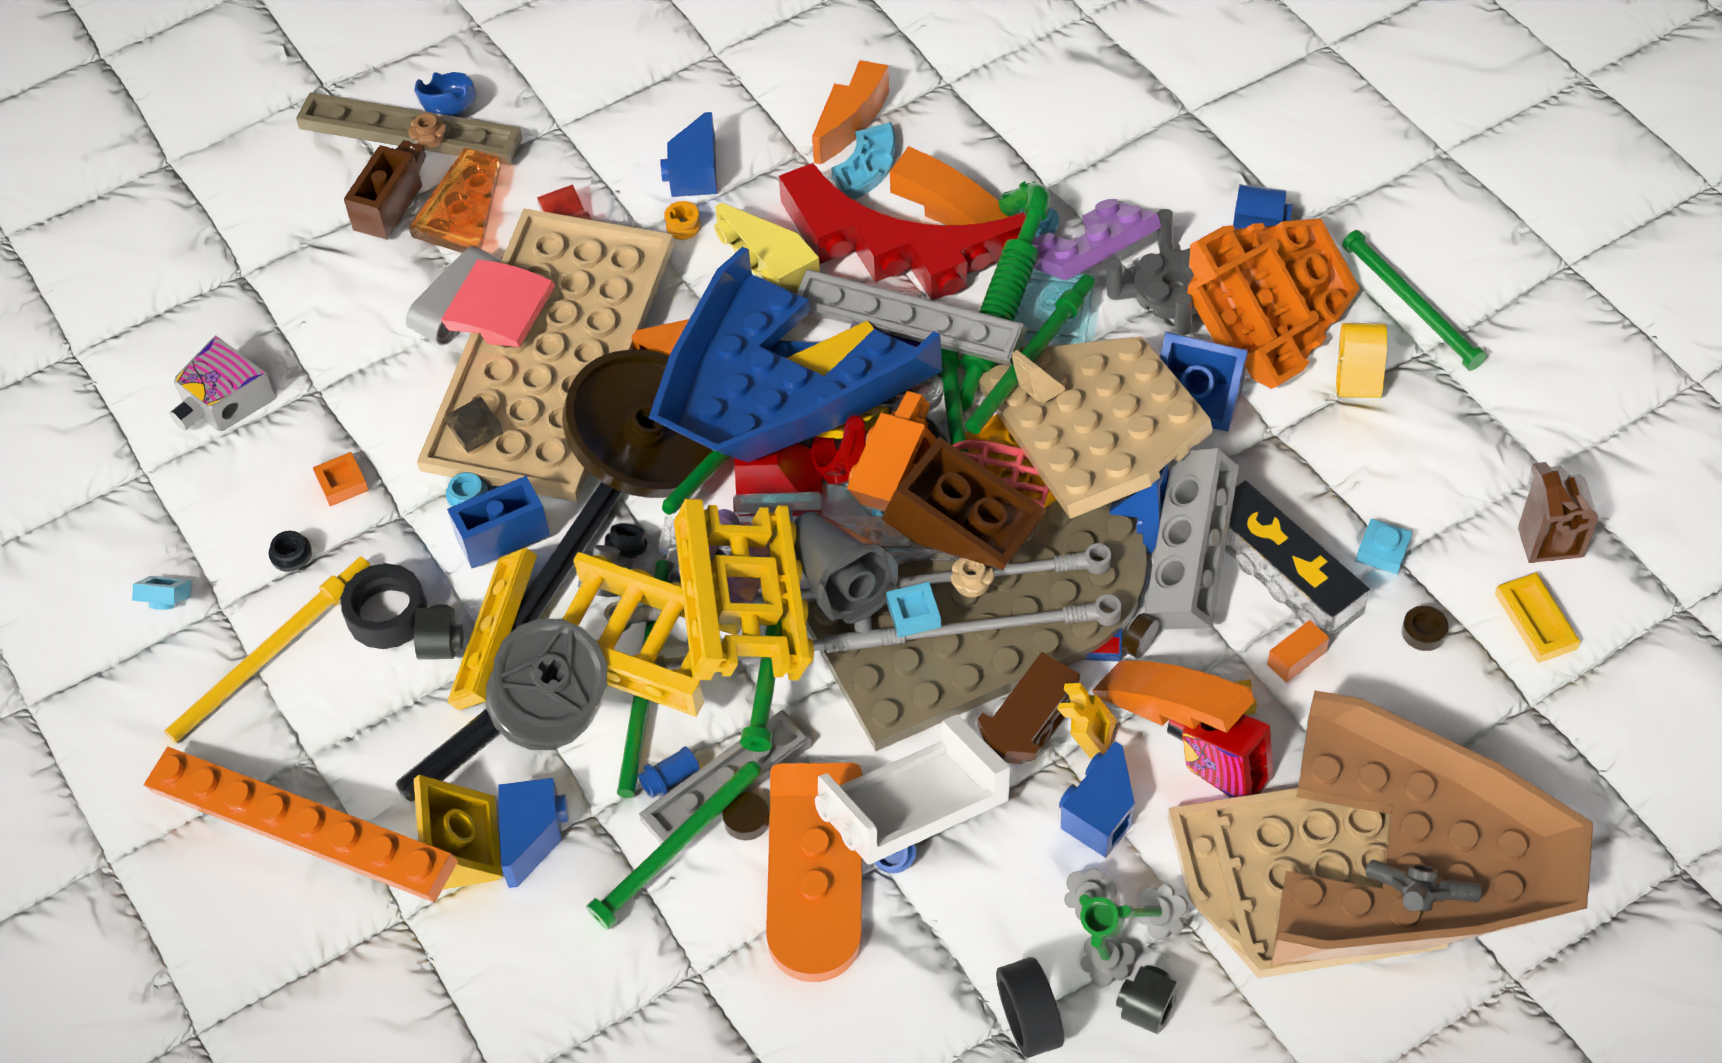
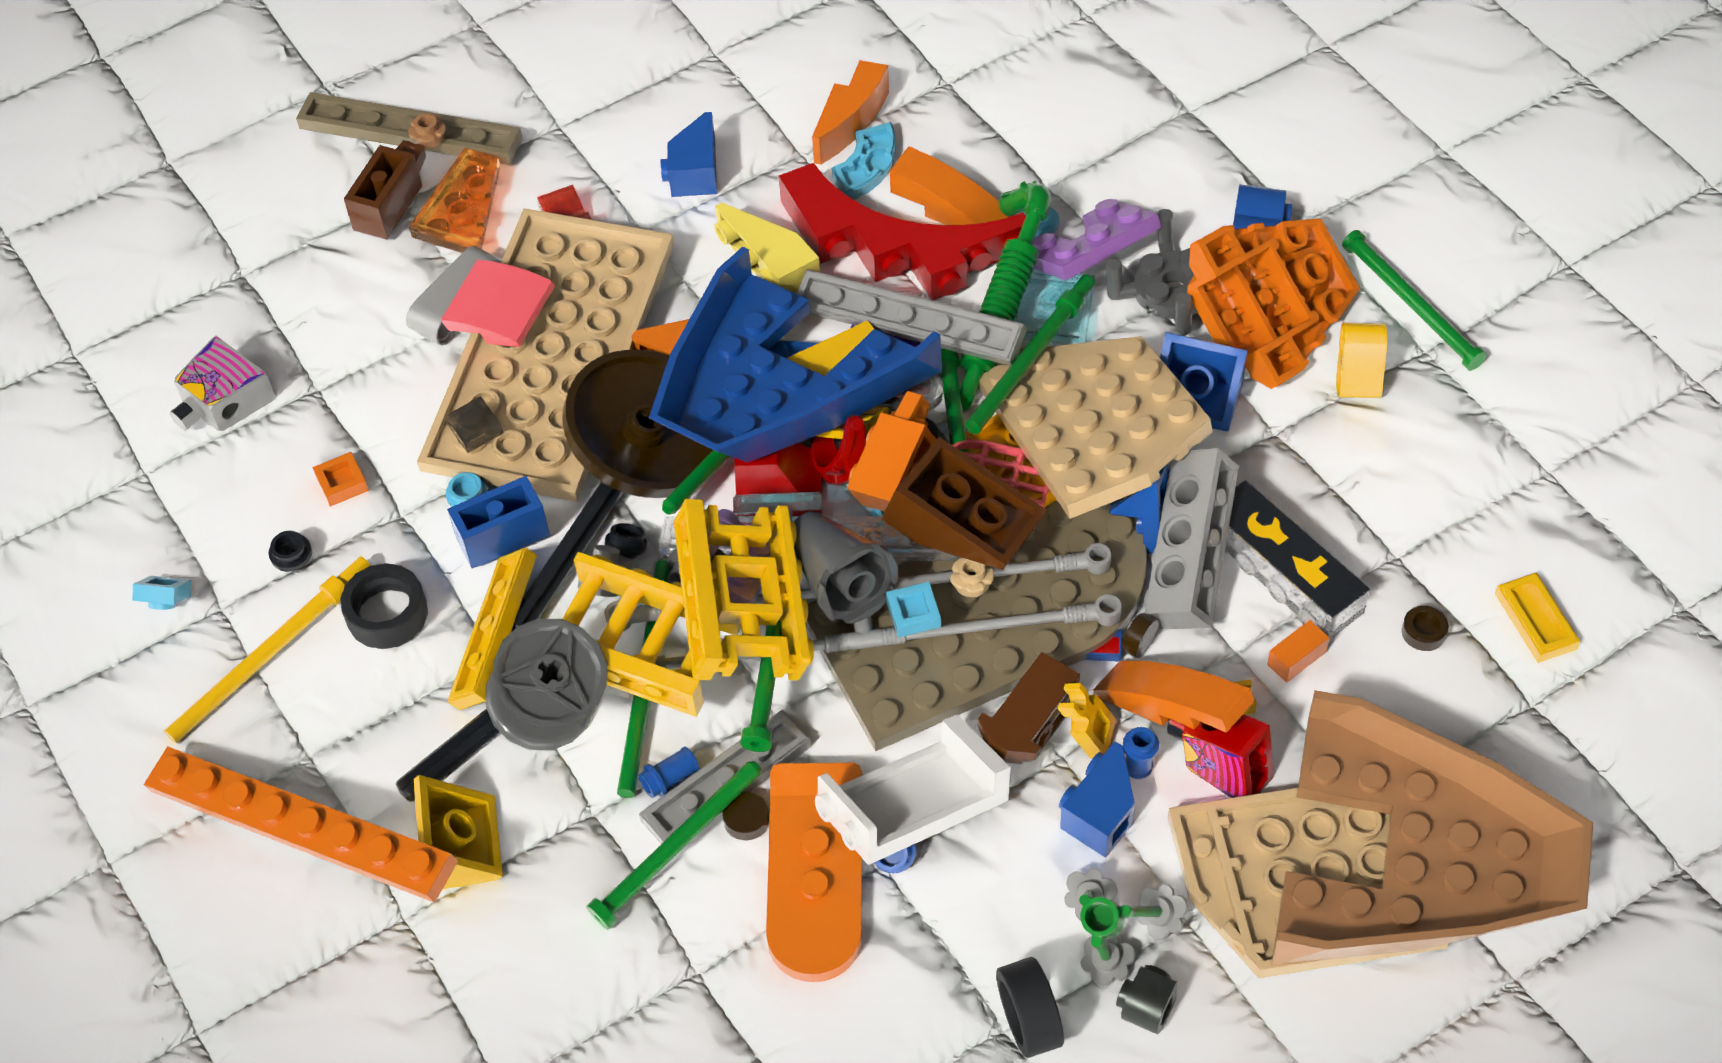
blue hair [414,72,476,117] -> none
pearl dark grey plate [414,604,464,660] -> none
blue slope [498,778,569,888] -> none
light orange bush [664,201,701,240] -> none
tan slope [1012,350,1066,403] -> none
medium azure plate [1356,519,1413,575] -> none
dark grey piece [1366,859,1482,911] -> none
reddish brown piece [1518,462,1598,563] -> none
none -> blue pin [1123,727,1159,779]

